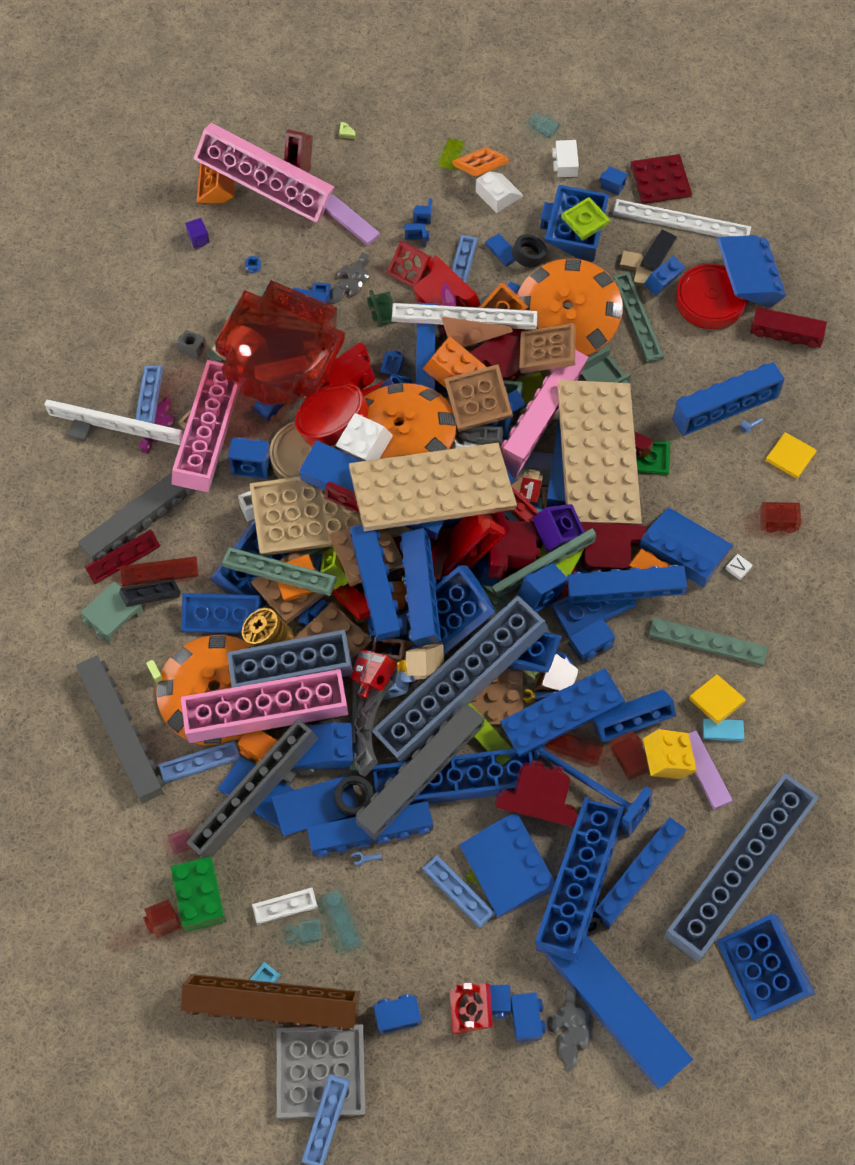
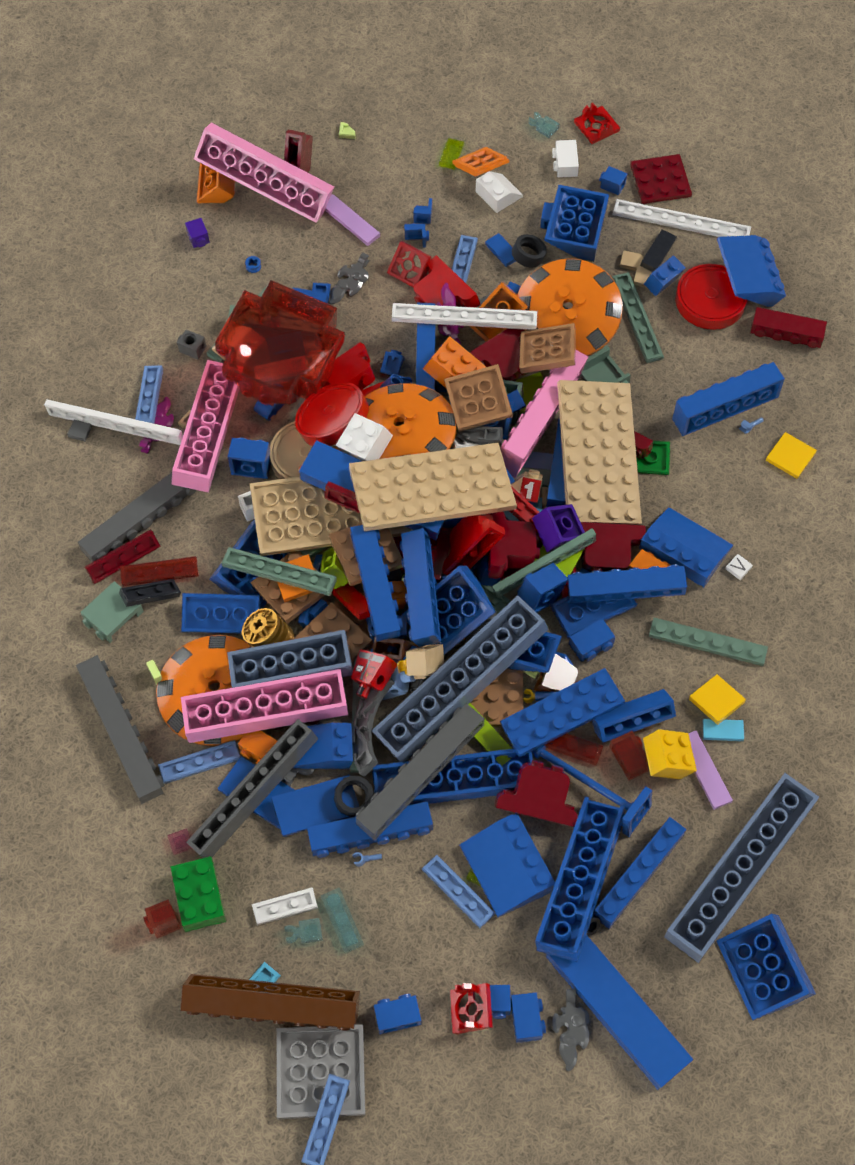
clear green bracket [367,290,399,327] -> none
nougat wing [441,316,513,347] -> none
lime tile [561,197,611,241] -> none
clear red brick [759,502,802,533] -> none
none -> red piece [574,102,620,144]

